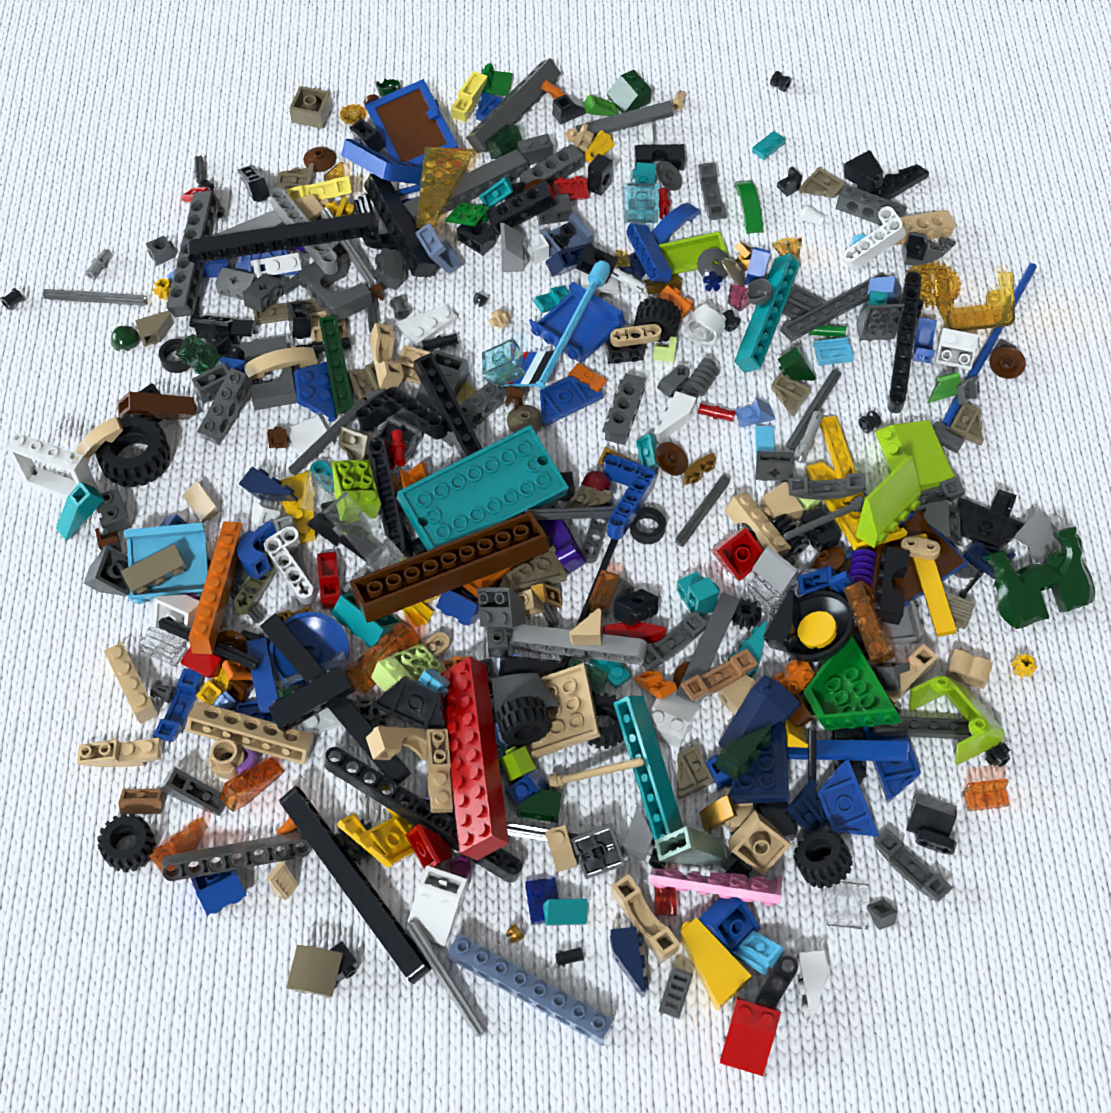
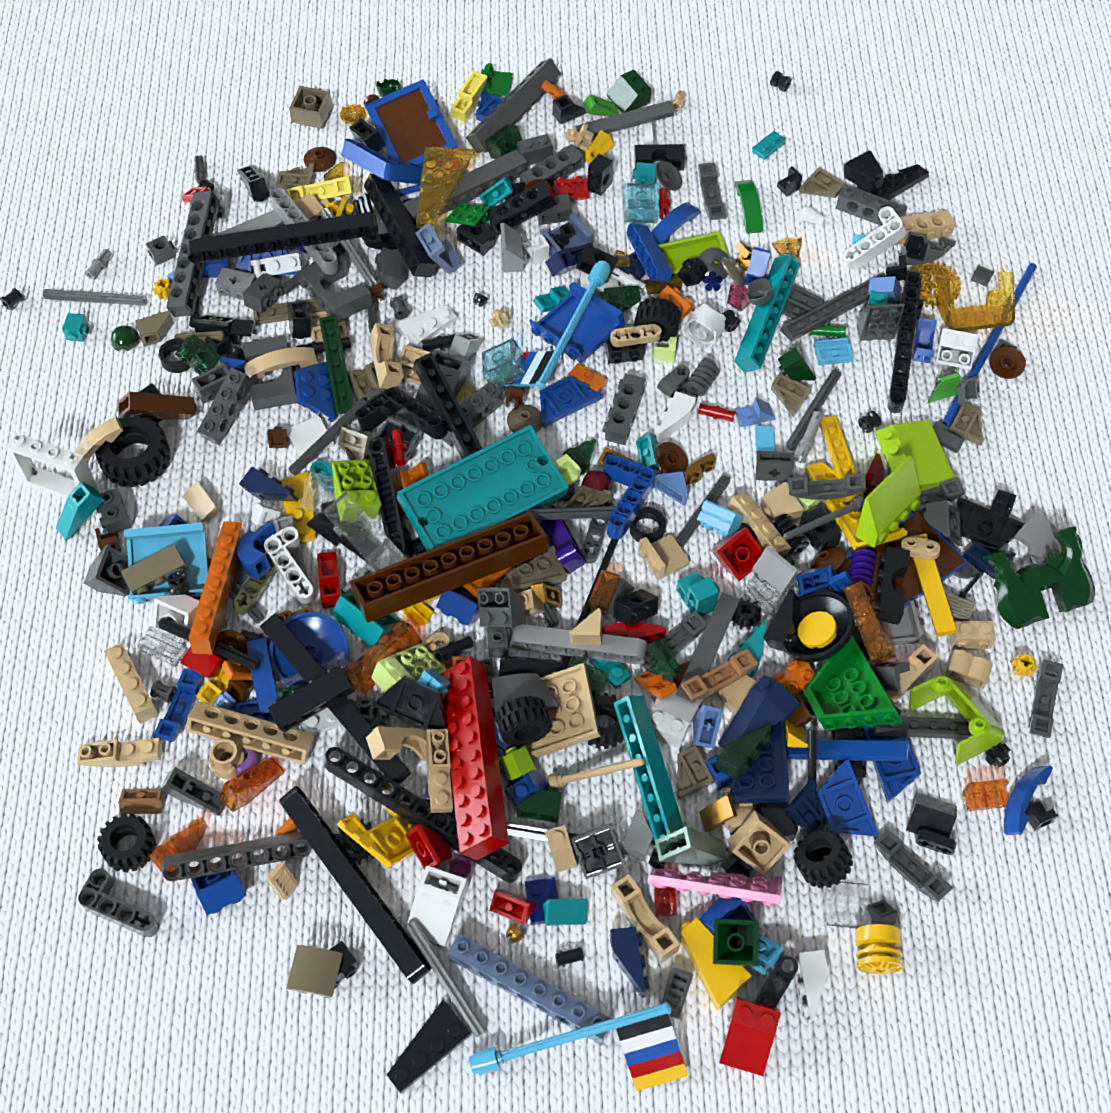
none -> teal brick [62,312,89,342]
none -> dark grey beam [78,868,159,938]
none -> black wheel [167,571,190,595]
none -> dark tan axle [174,331,225,343]
none -> black wing [386,999,471,1094]
none -> black pin [434,636,474,661]
none -> light grey slope [448,332,484,360]
none -> flag [469,1001,688,1091]
none -> red slope [489,889,537,925]
none -> yellowish green panel [554,454,581,487]
none -> clear green slope [562,438,597,475]
none -> clear green slope [603,285,641,313]
none -> tan bracket [638,535,690,580]
none -> clear green slope [647,639,684,677]
none -> medium blue slope [654,472,688,506]
none -> black brick [677,257,708,287]
none -> medium blue slope [693,704,723,749]
none -> medium azure brick [697,500,744,537]
none -> dark green slope [713,919,760,967]
none -> yellow wheel [855,924,904,974]
none -> dark red slope [864,453,884,499]
none -> black panel [886,255,908,281]
none -> tan brick [949,621,996,650]
none -> dark grey tile [971,265,994,287]
none -> blue slope [1004,765,1053,835]
none -> black panel [1025,801,1058,831]
none -> dark grey slope [1029,659,1063,739]

